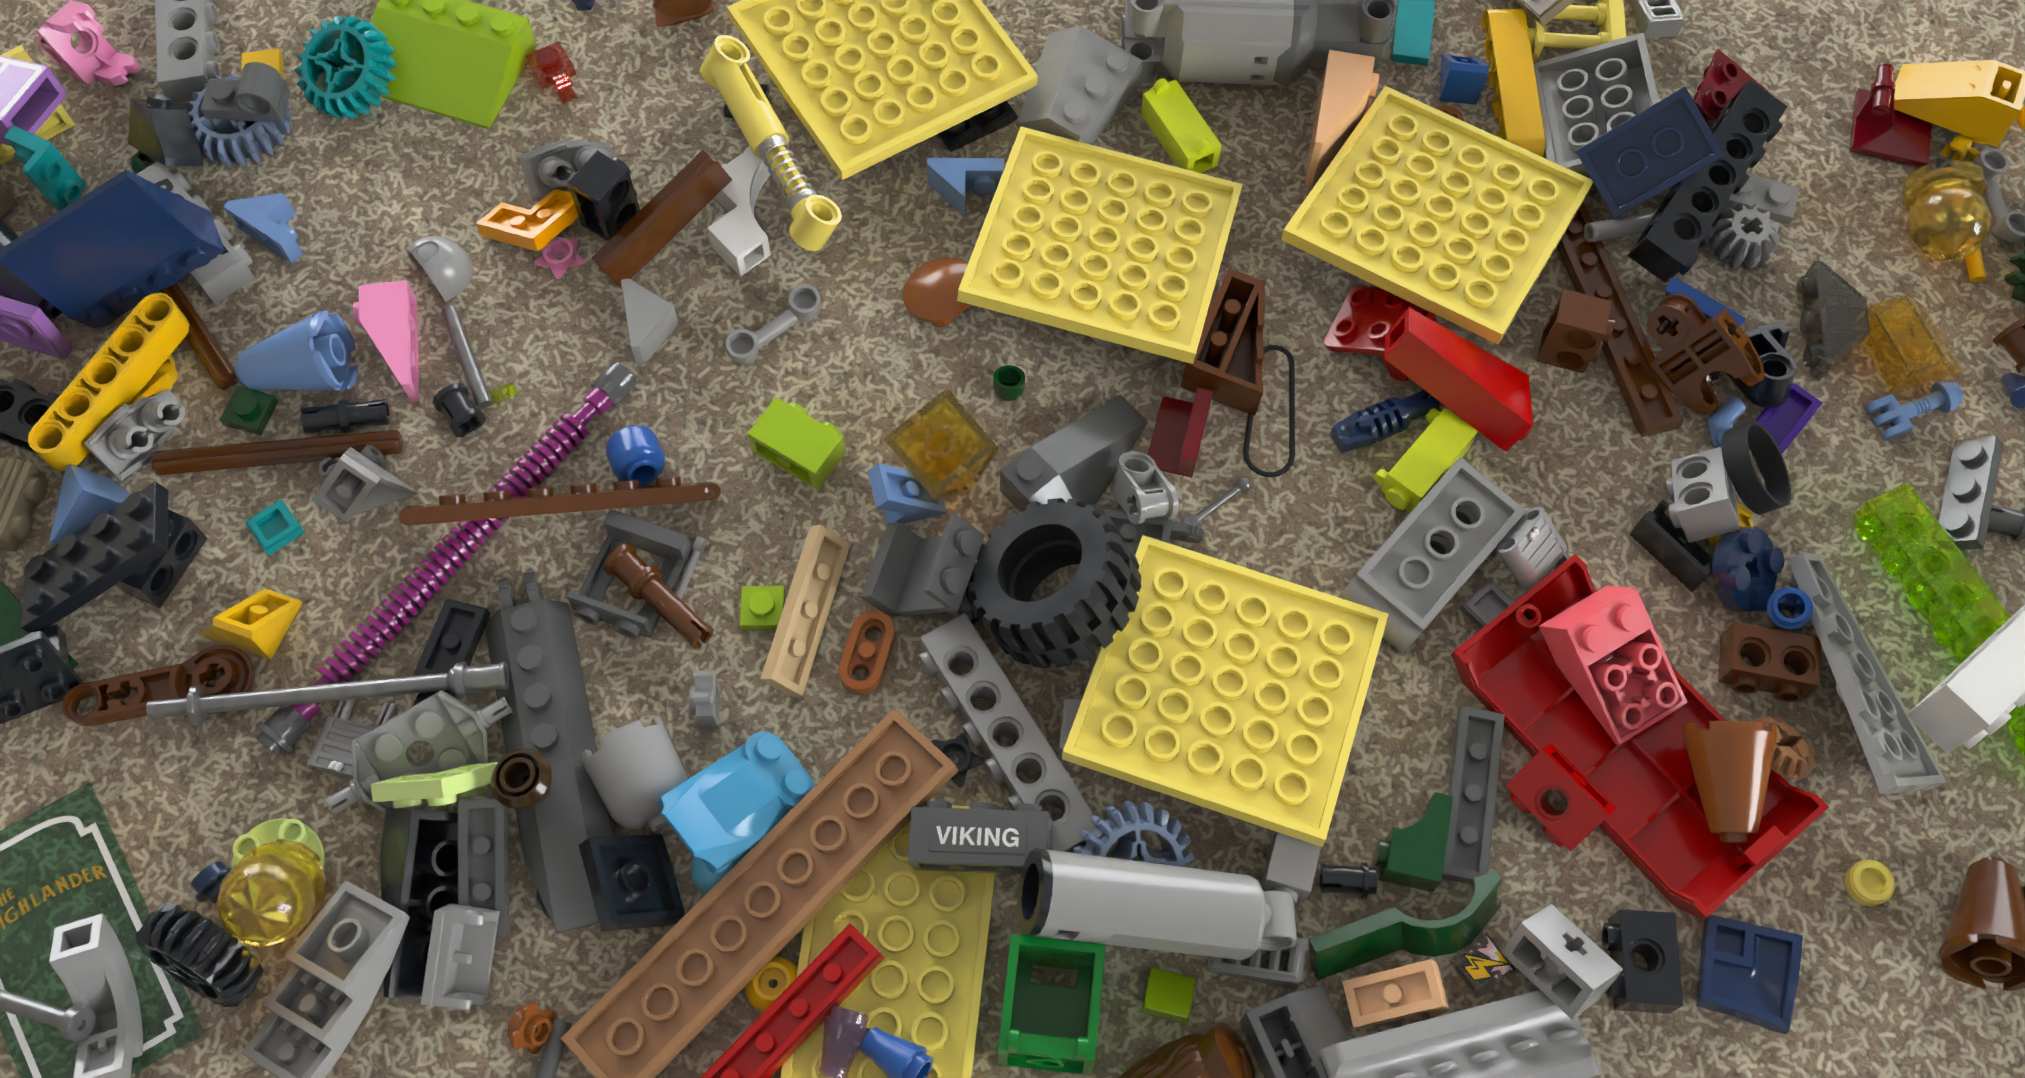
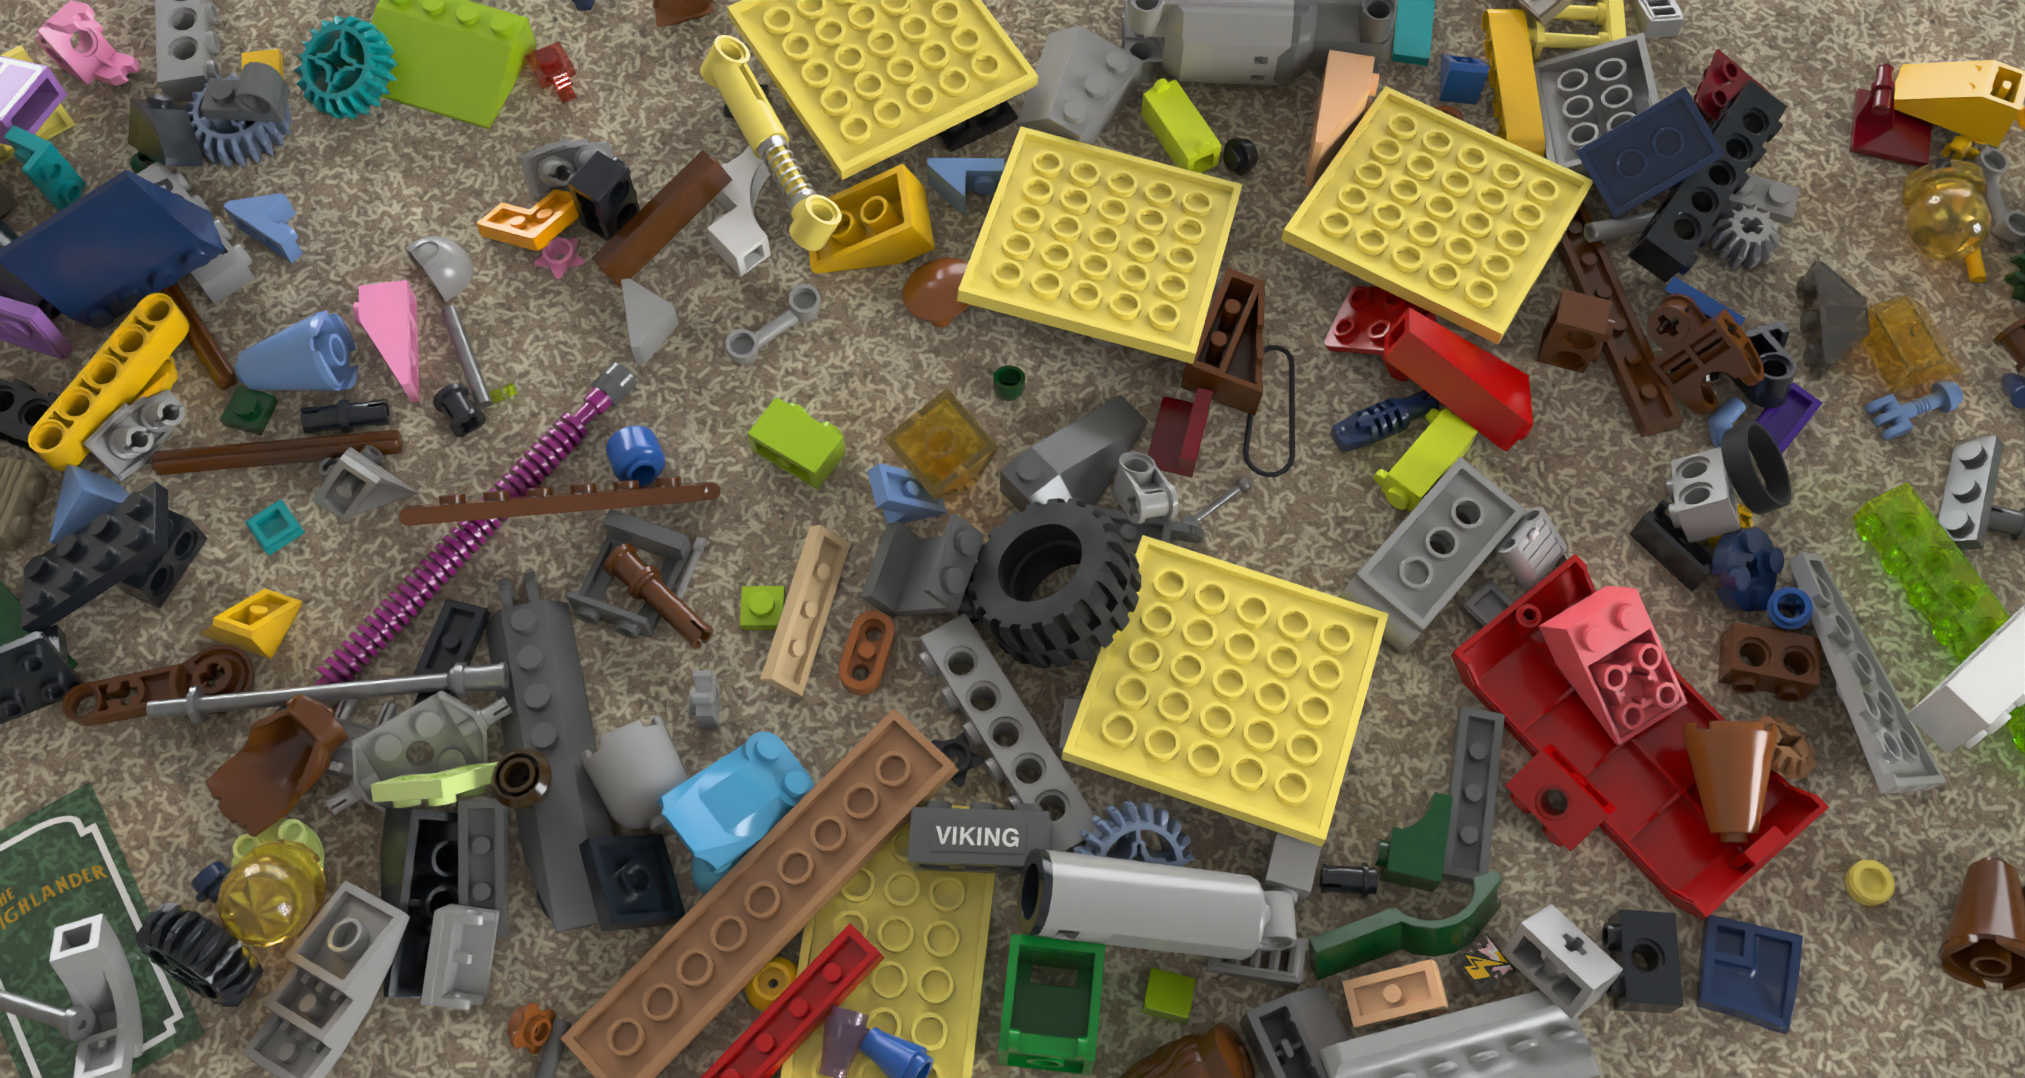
none -> reddish brown hair [205,694,349,837]
none -> yellow slope [808,164,935,274]
none -> black plate [1223,137,1258,176]

